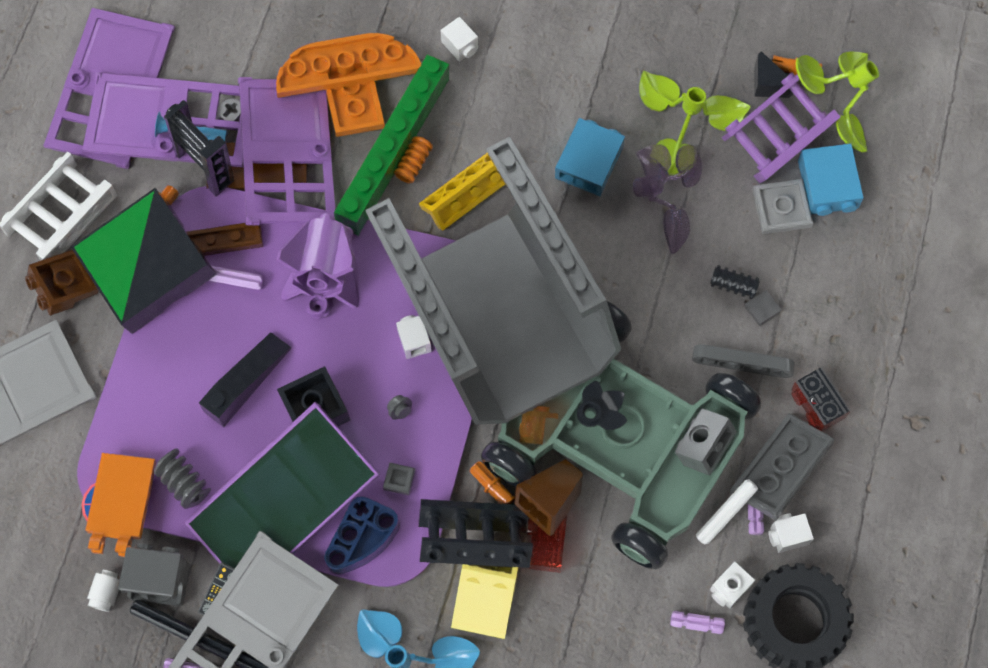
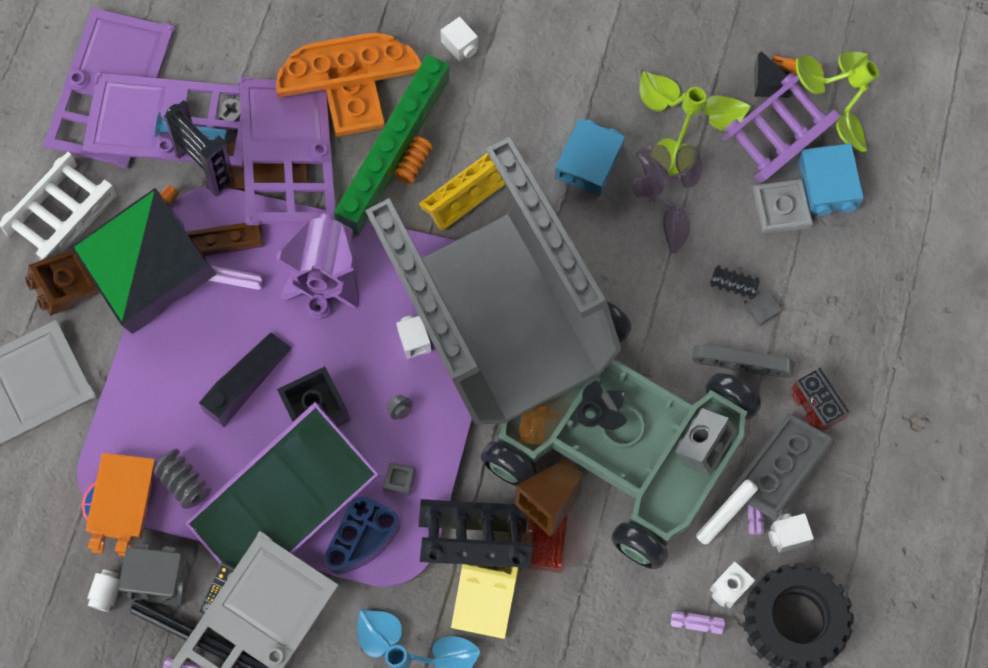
orange axle [470,461,515,504] -> none

